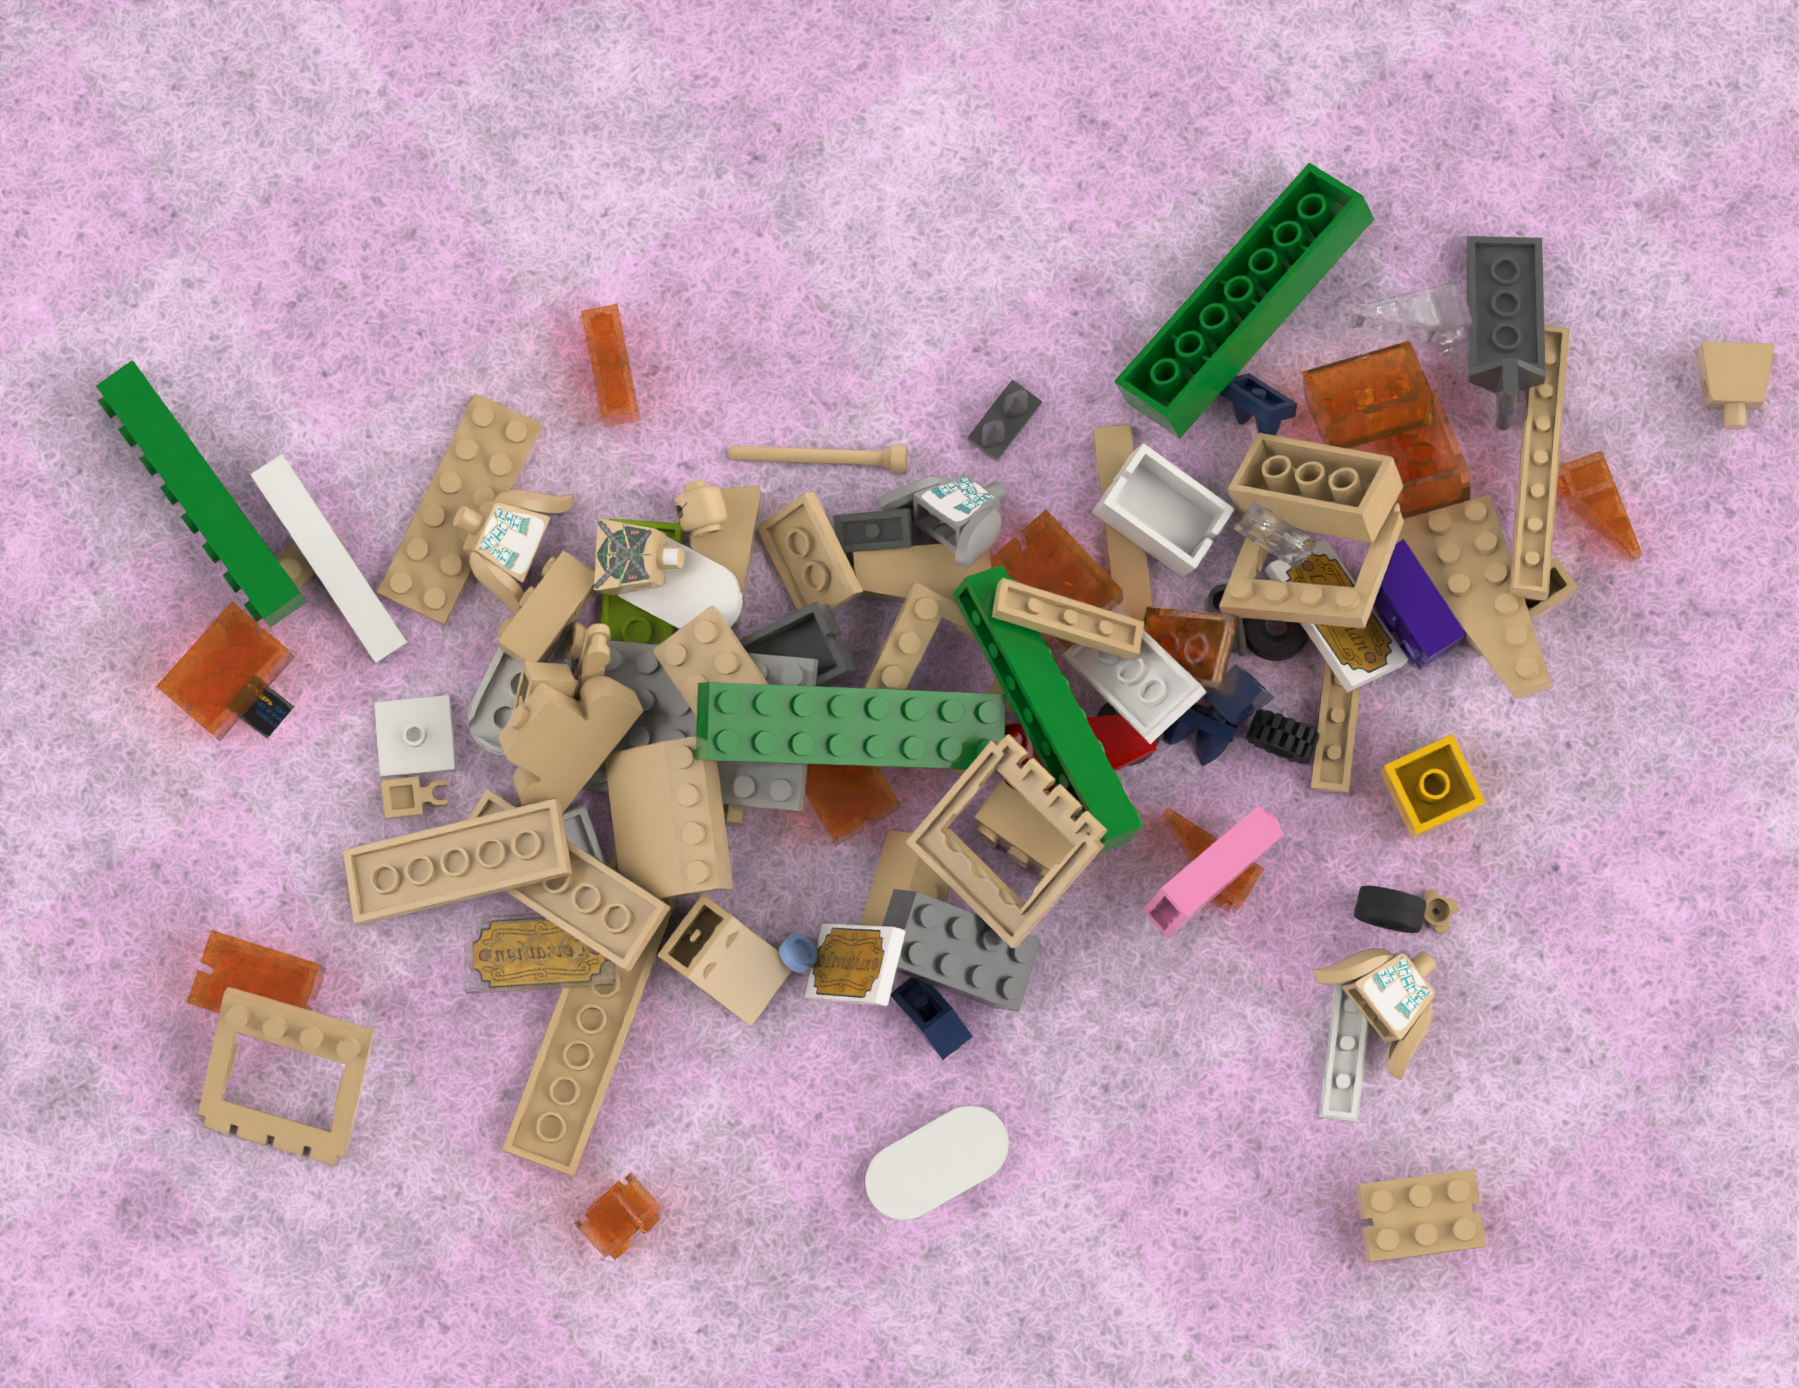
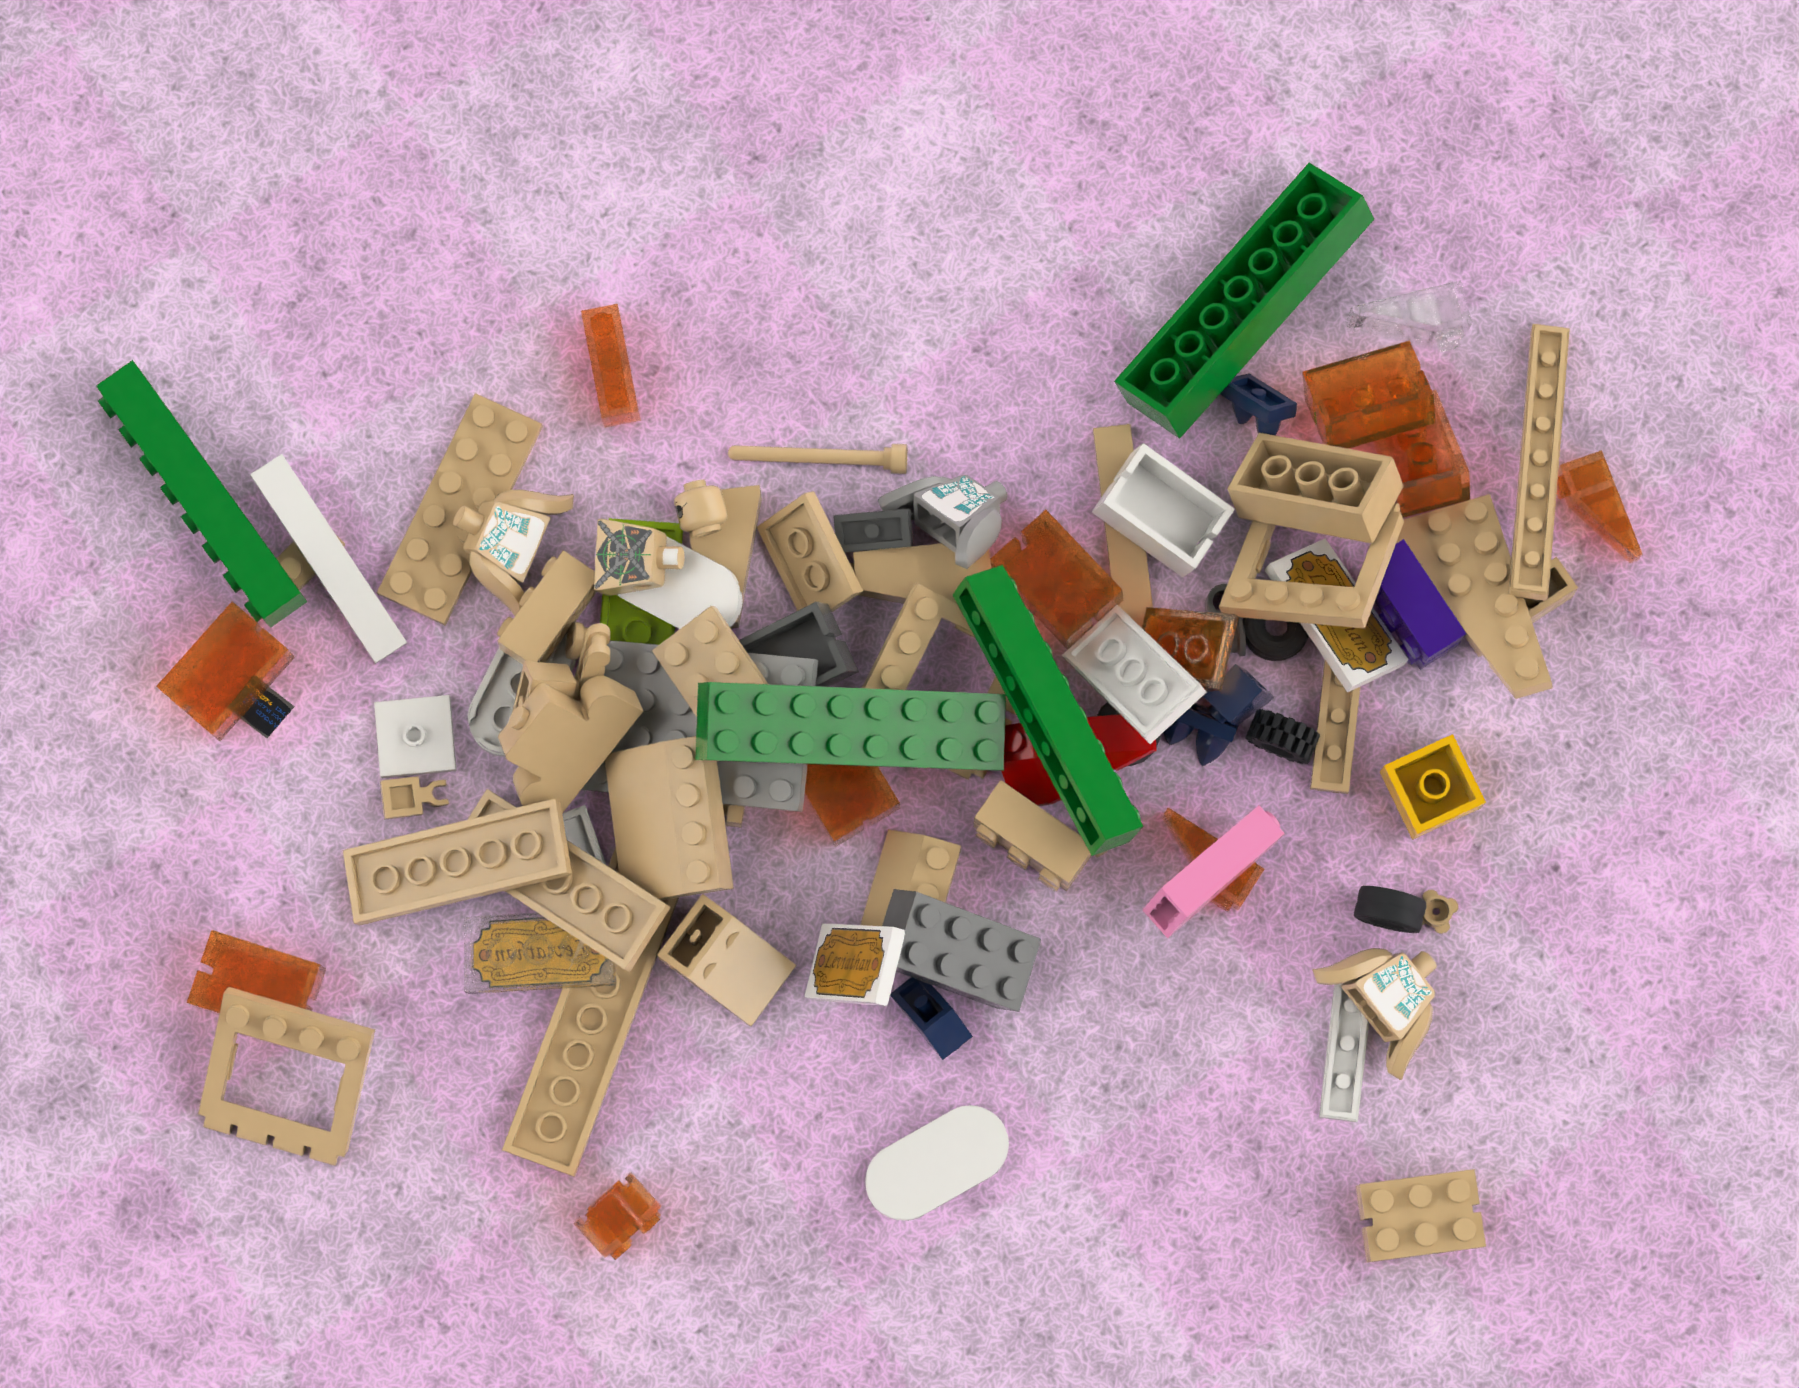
light blue tile [779,933,818,973] -> none
tan hinge [906,734,1107,948] -> none
dark grey tile [967,379,1042,462] -> none
tan plate [992,578,1144,661] -> none
clear plate [1233,501,1317,569] -> none
dark grey hinge [1466,236,1546,430] -> none
tan torso [1697,342,1774,430] -> none

